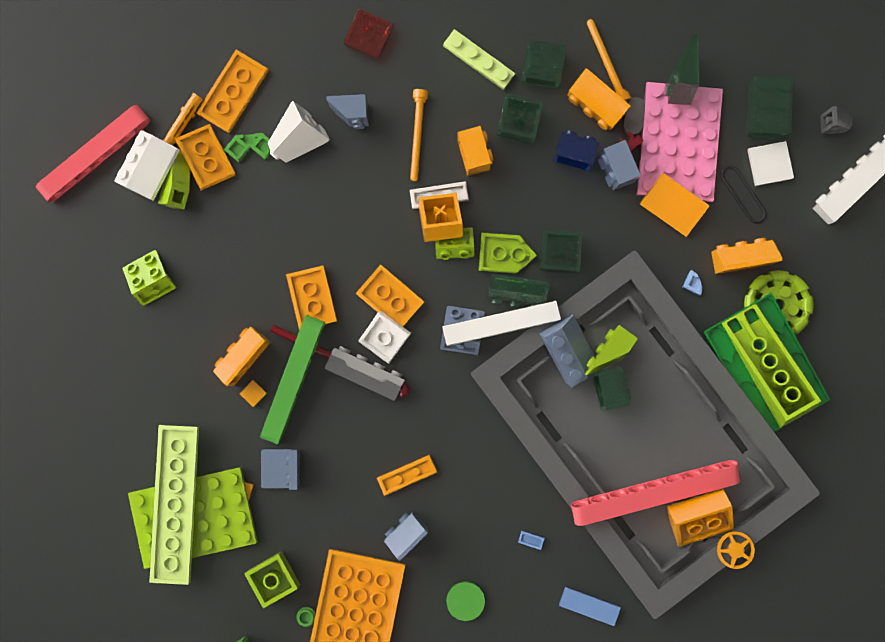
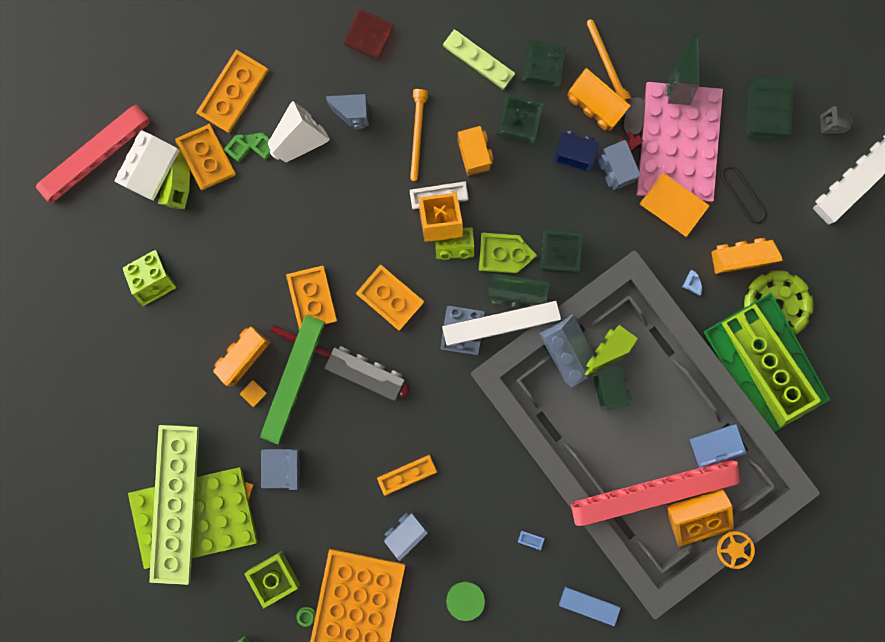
light orange pin [162,93,203,146] -> none
white tile [358,310,411,364] -> none
white tile [747,141,794,186] -> none
none -> medium blue piece [689,424,746,468]

